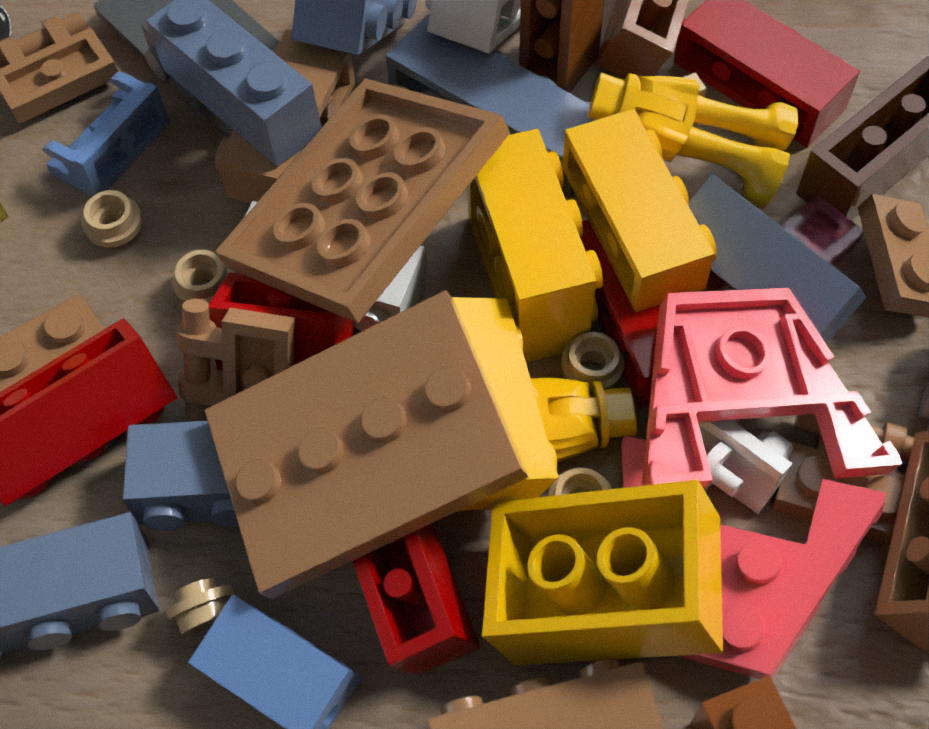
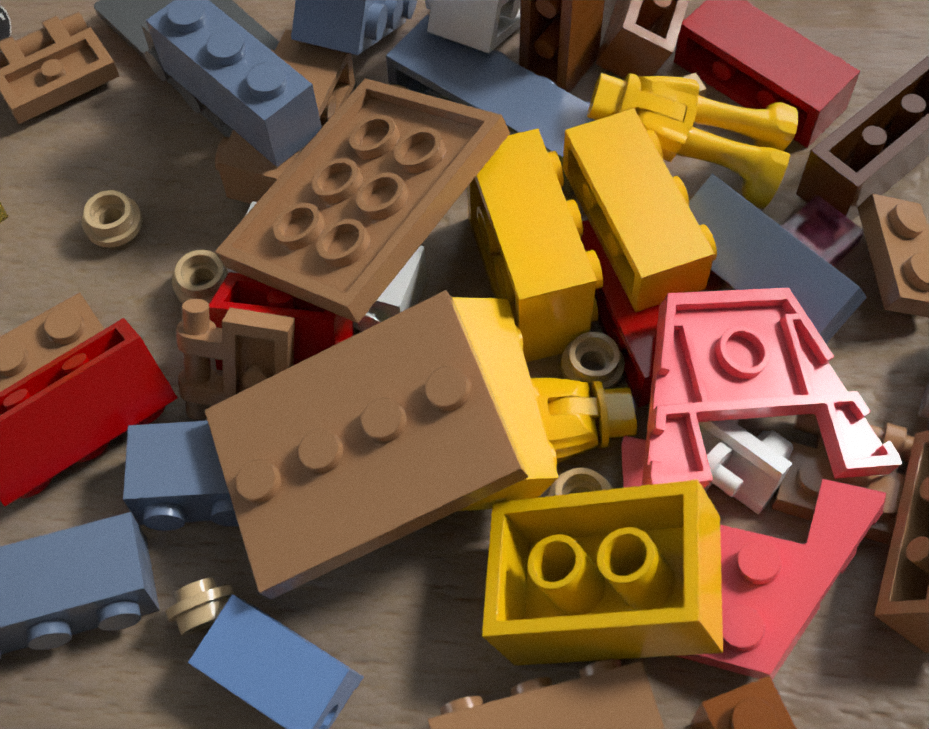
medium blue hinge [42,72,170,196] -> none
red brick [352,523,480,676] -> none

